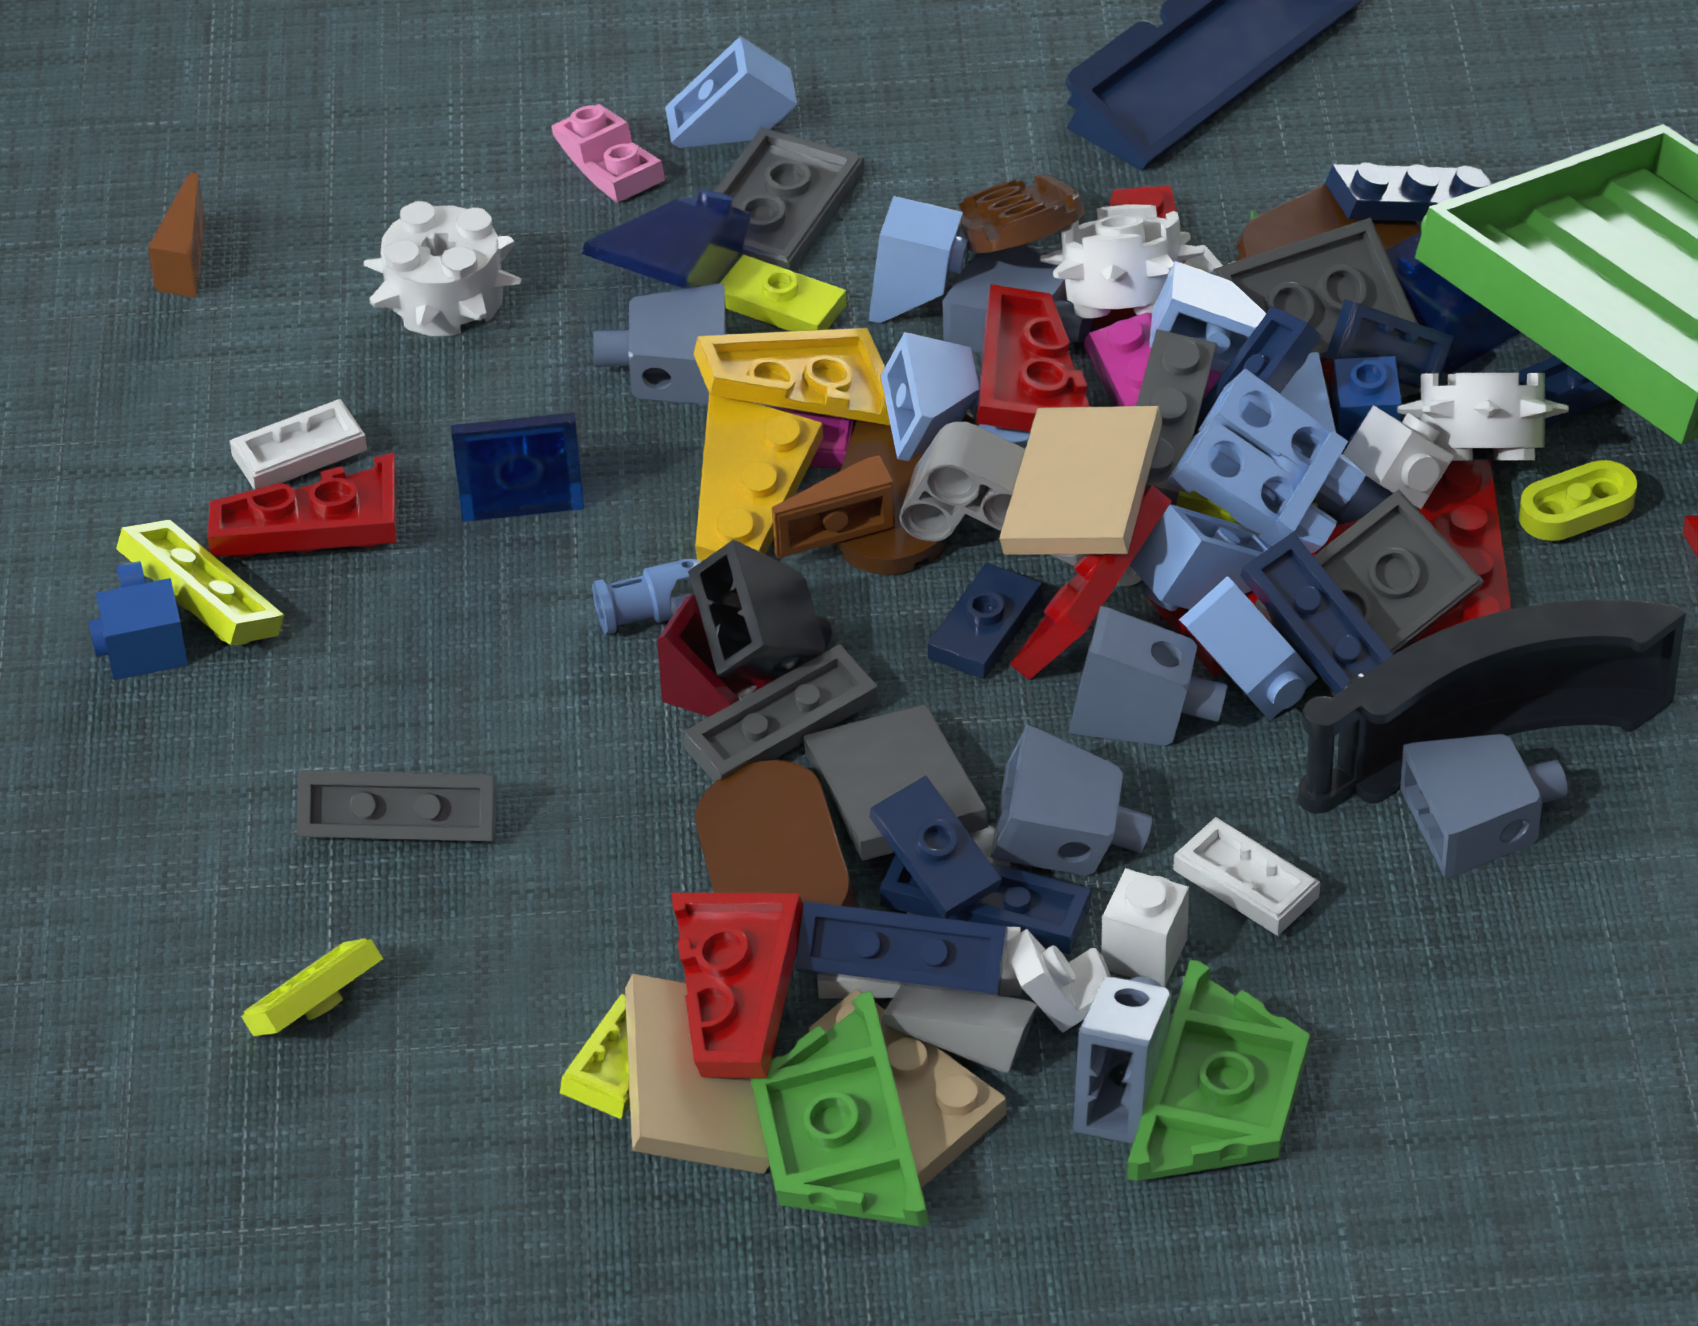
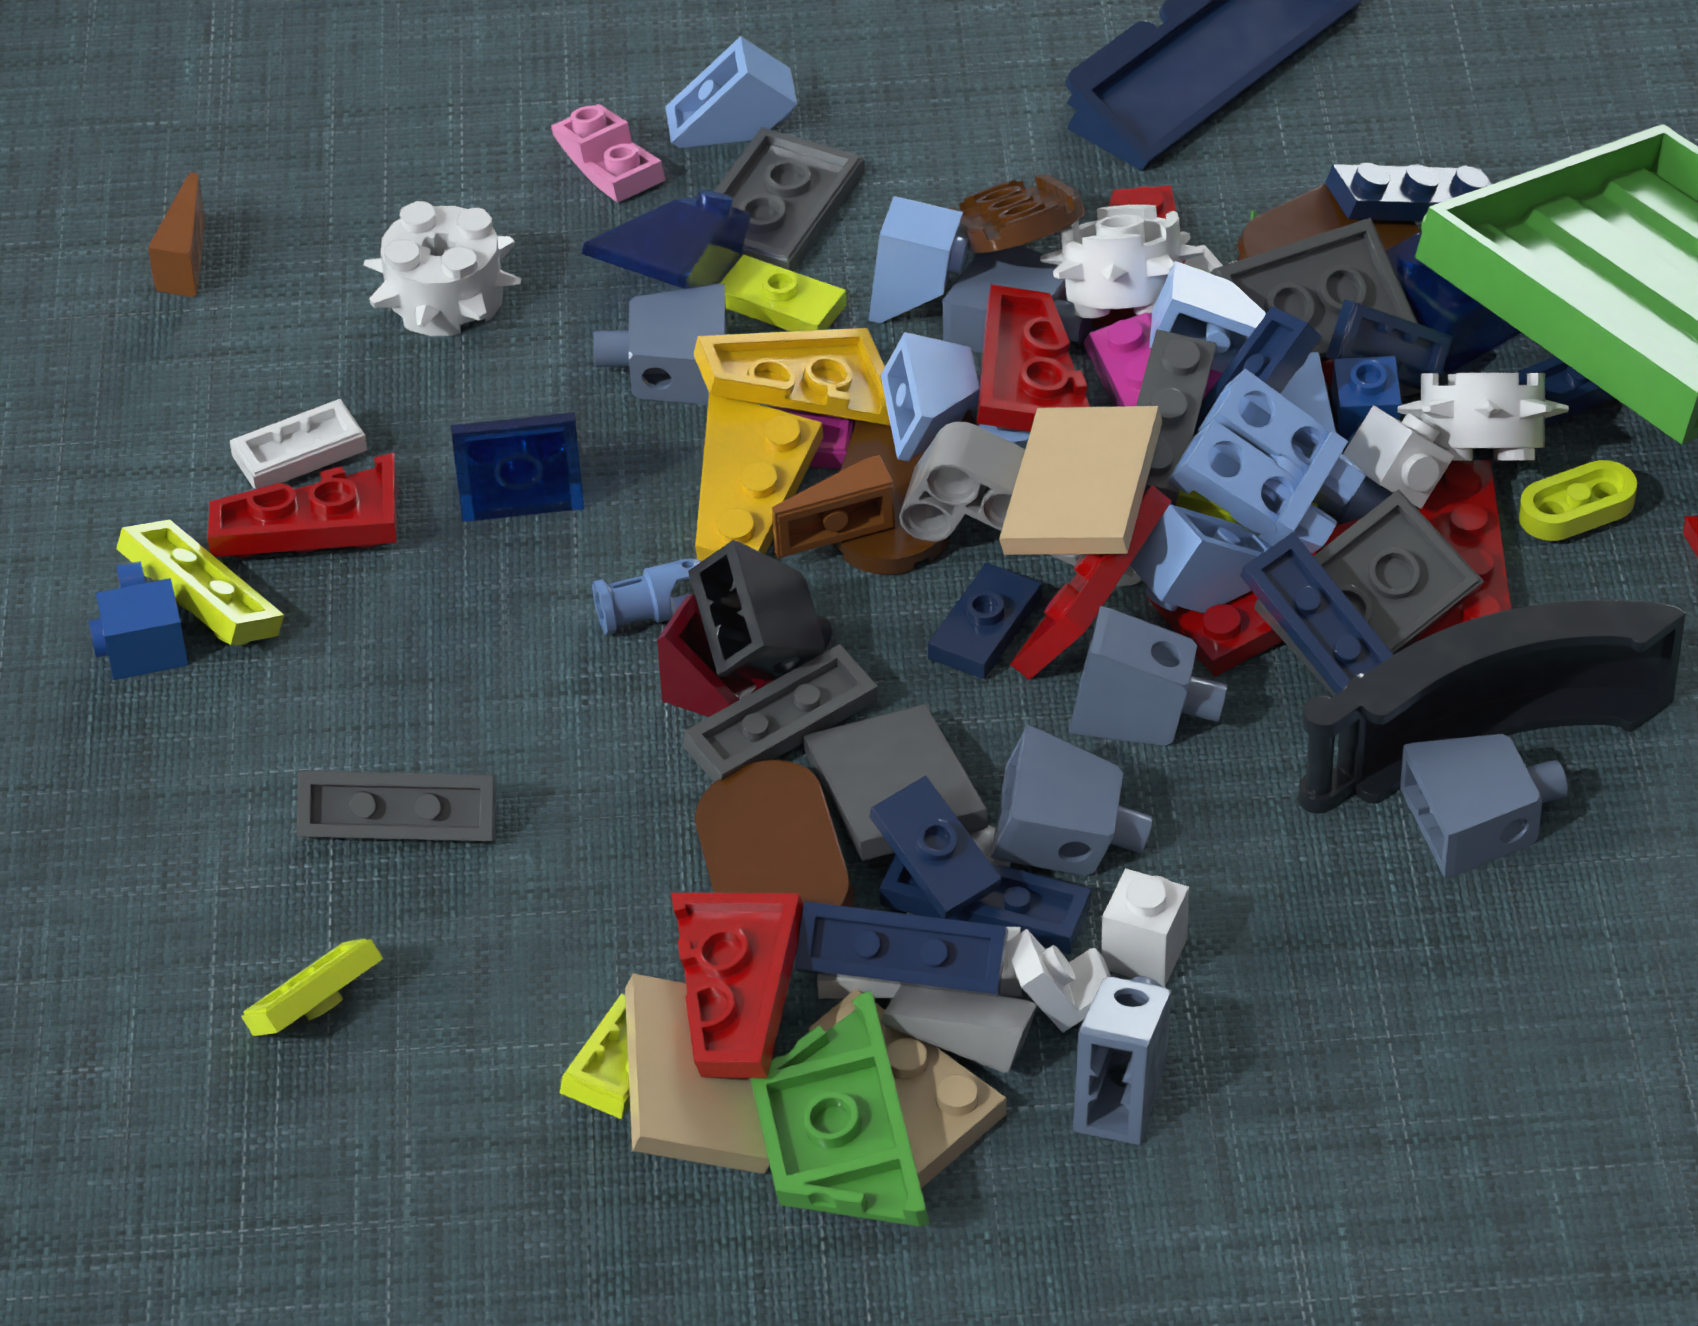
bright green wing [1127,960,1310,1181] -> none
white plate [1173,817,1320,936] -> none
light blue slope [1179,576,1317,721] -> none

